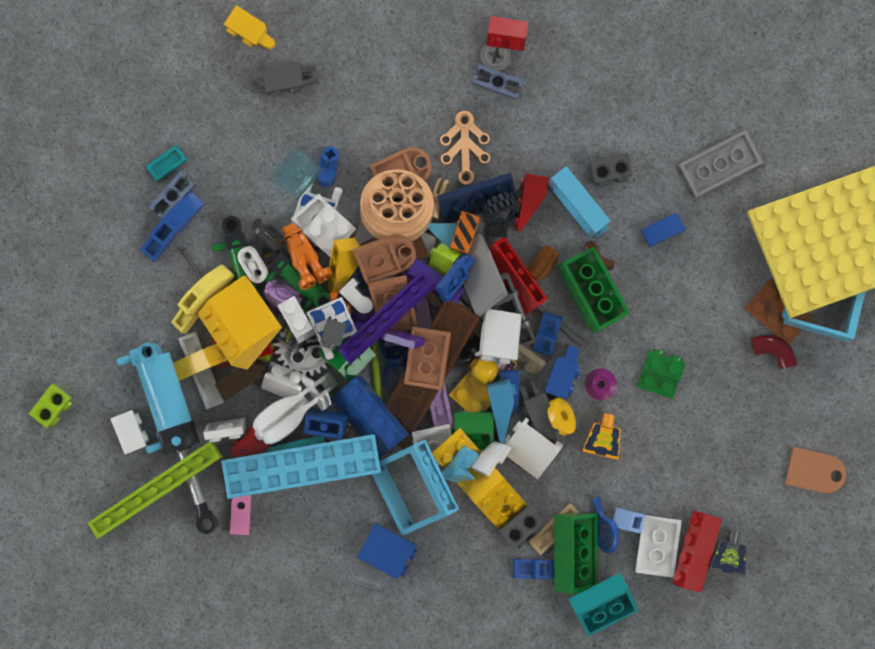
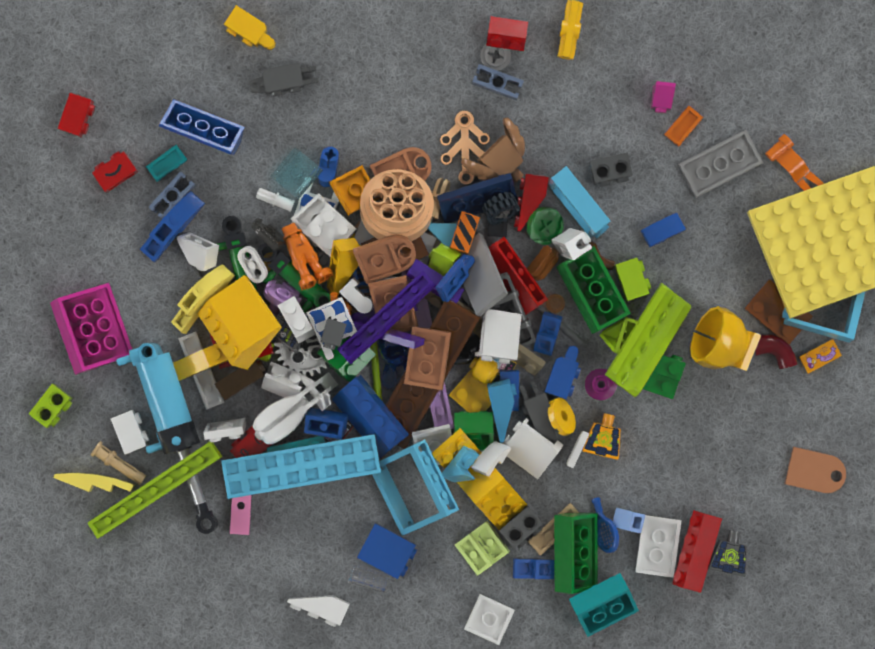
none -> dark pink slope [50,283,132,375]
none -> light yellow slope [53,473,135,492]
none -> red brick [57,93,96,138]
none -> tan pin [91,441,147,486]
none -> red brick [92,151,138,193]
none -> blue slope [159,99,245,155]
none -> white slope [177,232,219,271]
none -> white axle [256,188,295,212]
none -> white slope [287,595,350,627]
none -> light orange tile [329,165,380,216]
none -> yellowish green slope [455,520,510,576]
none -> medium nougat torso [461,117,525,182]
none -> white plate [464,594,515,645]
none -> green tile [527,207,564,245]
none -> clear orange plate [546,294,565,313]
none -> white brick [552,228,592,260]
none -> yellow piece [557,0,583,60]
none -> white tile [566,431,589,468]
none -> lime slope [599,317,637,354]
none -> lime plate [605,283,691,398]
none -> lime brick [614,257,651,302]
none -> dark pink slope [651,81,676,113]
none -> orange tile [664,106,703,147]
none -> yellow plate [690,306,761,371]
none -> orange flag [765,134,824,191]
none -> light orange tile [799,339,842,374]

